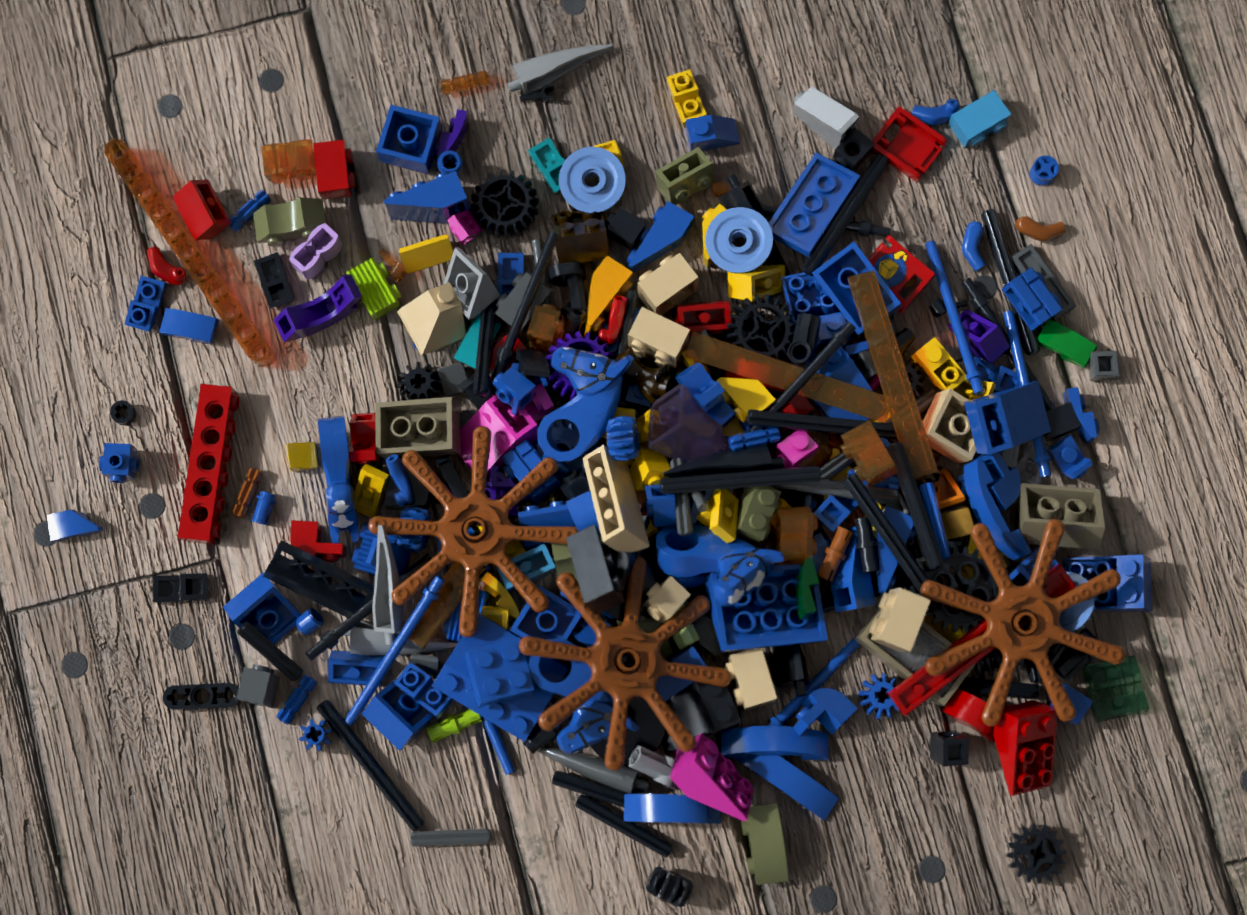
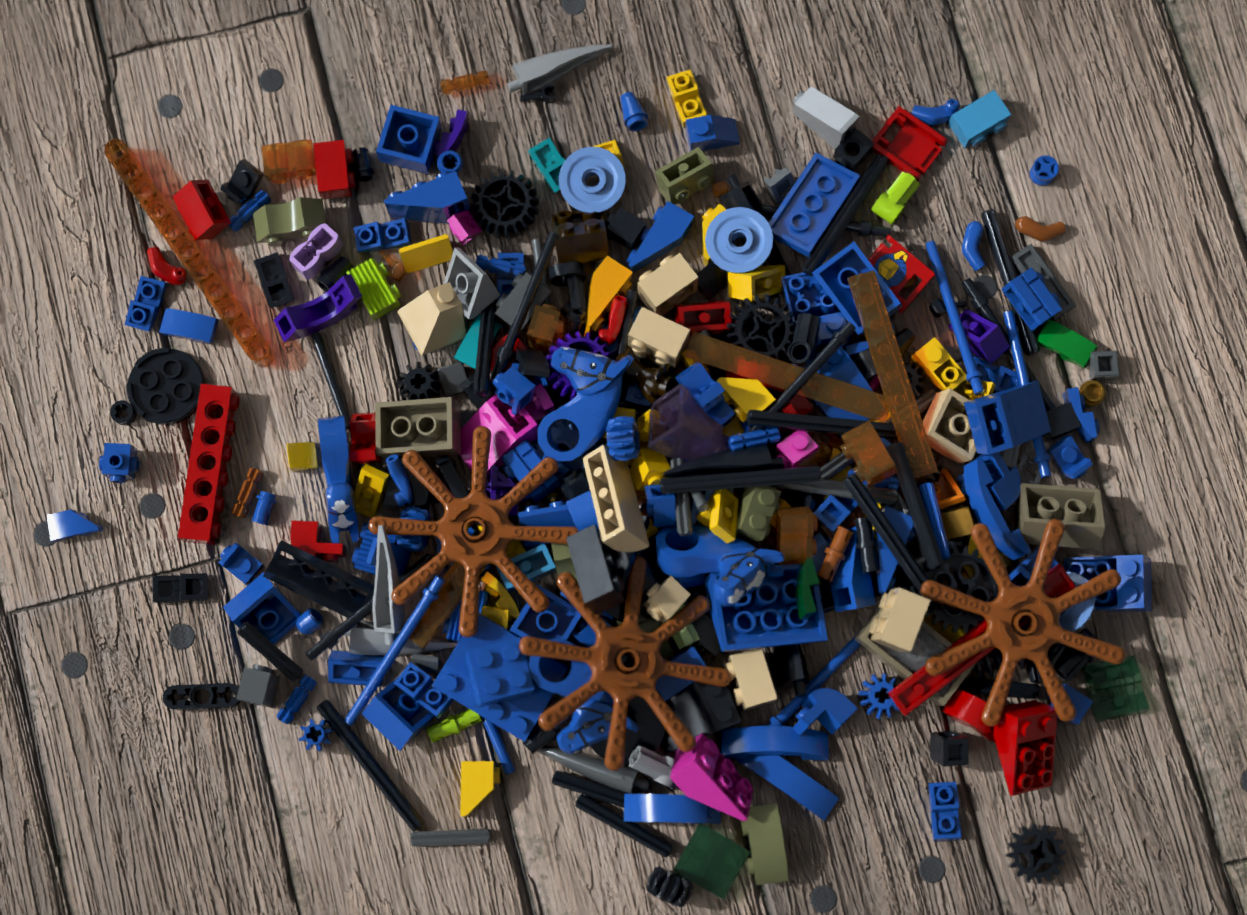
none -> black tile [126,348,205,425]
none -> blue bracket [219,543,264,585]
none -> black bracket [220,159,264,203]
none -> black bar [310,332,351,431]
none -> black cone [316,256,353,292]
none -> black pin [352,147,374,182]
none -> blue slope [354,218,412,253]
none -> yellow slope [460,761,500,817]
none -> blue axle [475,255,526,278]
none -> blue cone [620,92,648,132]
none -> clear green slope [673,823,750,900]
none -> black slope [697,261,728,301]
none -> dark grey tile [763,167,795,204]
none -> lime piece [871,172,920,225]
none -> blue slope [929,782,961,842]
none -> pearl gold plate [1079,380,1105,406]

